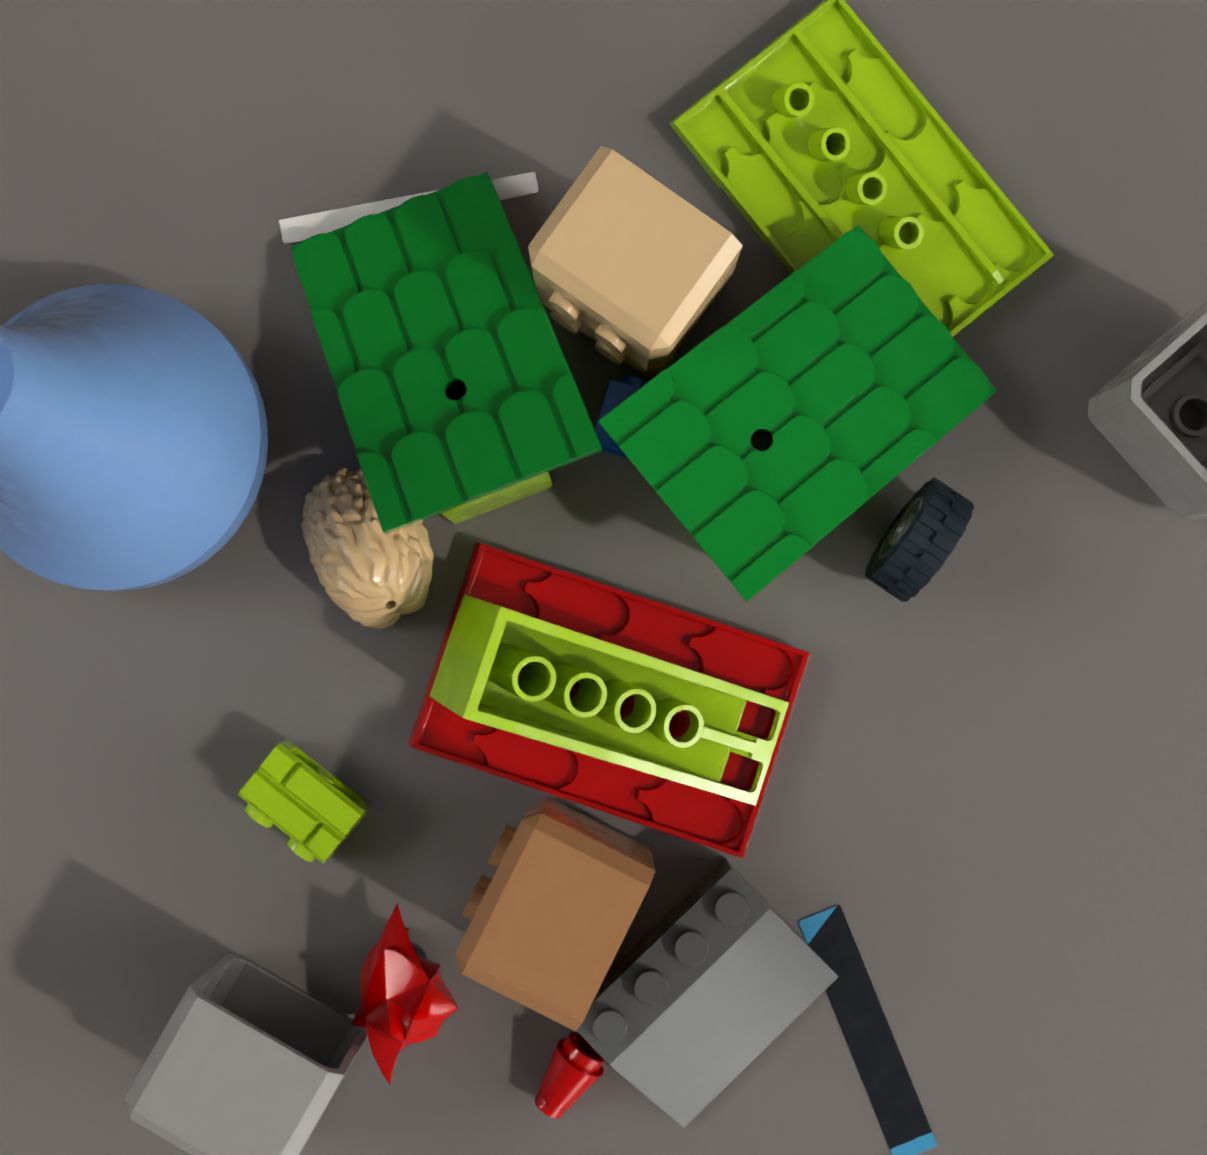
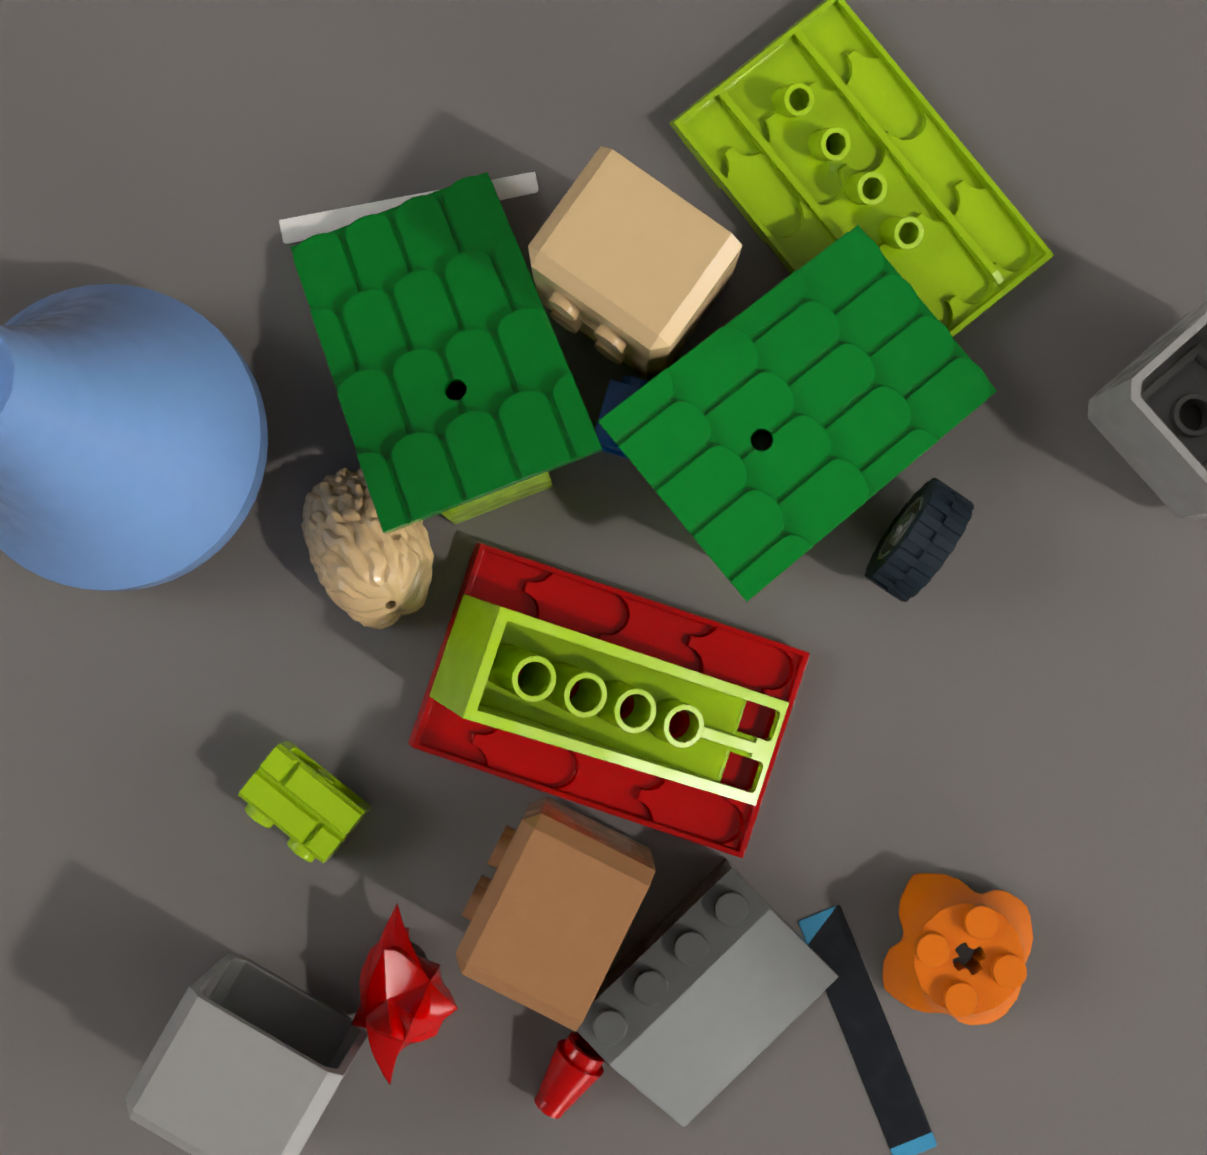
none -> orange brick [882,873,1033,1025]

